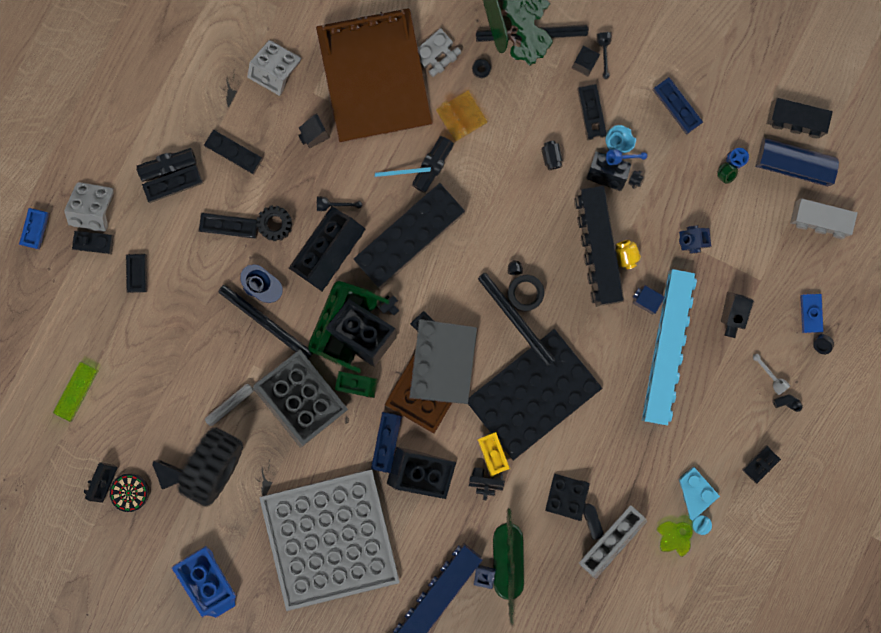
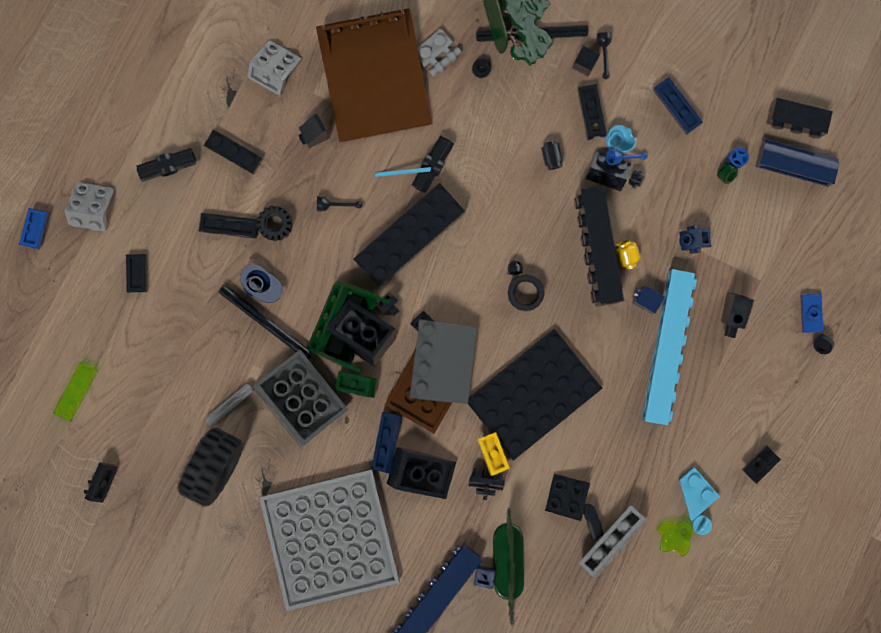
black plate [72,231,114,255] -> none
black tile [109,473,149,512] -> none
black plate [142,165,204,203] -> none
black slope [152,459,183,490] -> none
blue slope [172,546,236,618] -> none
black slope [289,206,366,292] -> none
clear yellow hinge [436,90,488,142] -> none
black axle [478,273,555,366] -> none
light grey hinge [753,354,790,395] -> none
black arm [772,394,803,412] -> none
light grey brick [790,198,857,239] -> none

